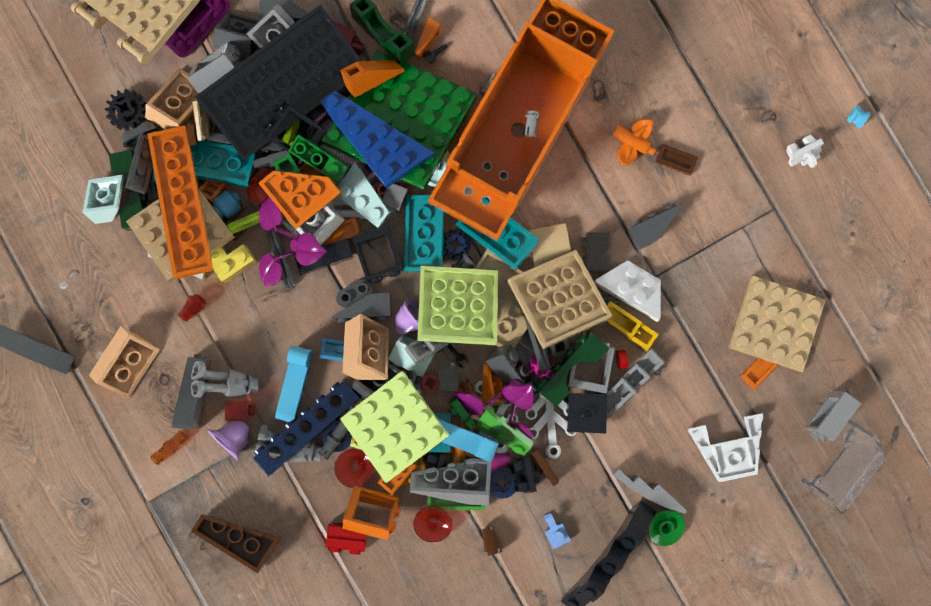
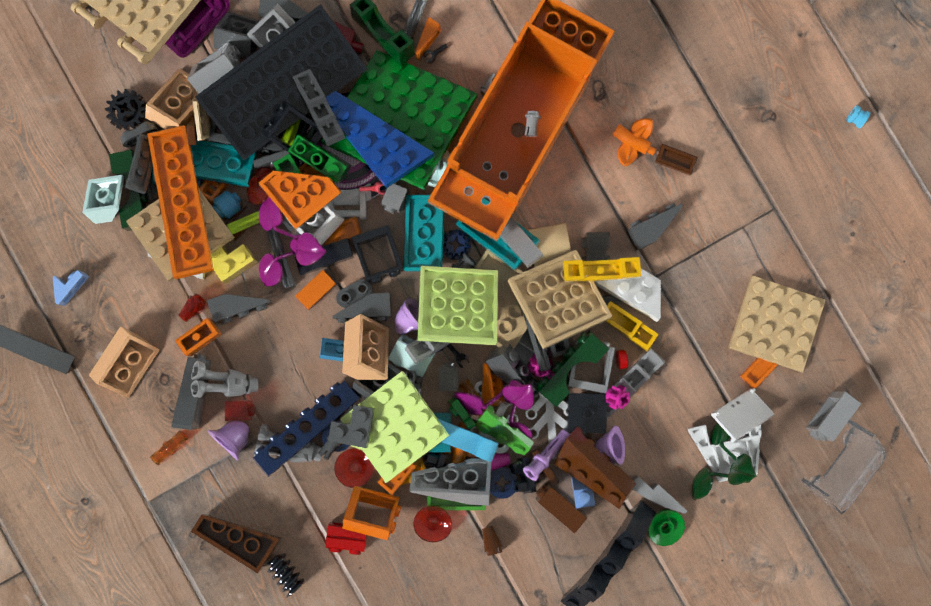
medium azure beam [275,345,314,422] -> none
light aqua wing [338,162,391,228] -> none
orange slope [340,60,404,97] -> none
red bush [422,374,440,392] -> none
light blue plate [544,513,571,549] -> none
white hips [786,135,824,168] -> none
none -> light blue slope [53,270,89,306]
none -> orange brick [175,318,222,357]
none -> dark grey slope [207,294,272,325]
none -> black piece [263,553,305,598]
none -> dark grey slope [293,69,345,146]
none -> orange tile [295,270,336,310]
none -> dark grey plate [328,405,375,448]
none -> light grey slope [500,218,543,268]
none -> lavender pin [523,430,570,481]
none -> reddish brown window [536,484,587,534]
none -> reddish brown wedge [554,426,636,509]
none -> yellow slope [563,257,641,281]
none -> light blue slope [571,476,595,508]
none -> lavender piece [594,426,625,465]
none -> dark pink gear [606,385,630,410]
none -> dark green plant [692,422,757,500]
none -> white door [711,388,774,443]

